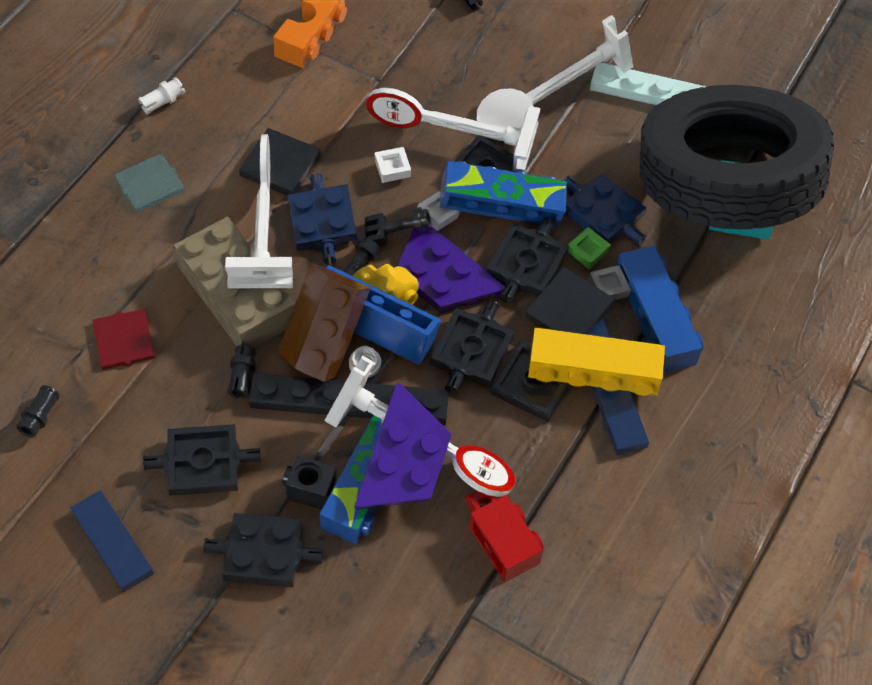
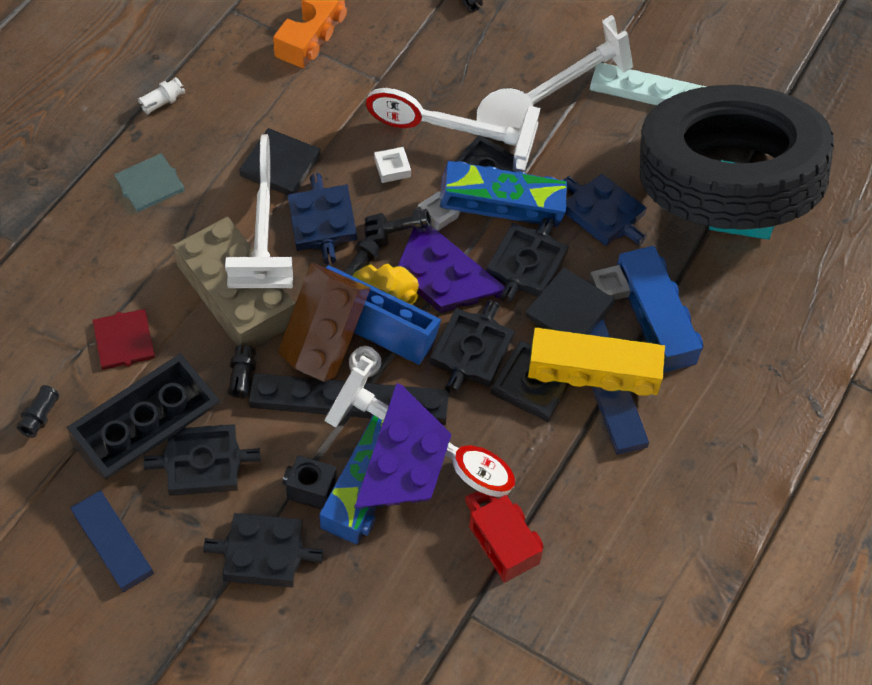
bright green plate [568,227,611,270] -> none
none -> black slope [67,353,220,480]

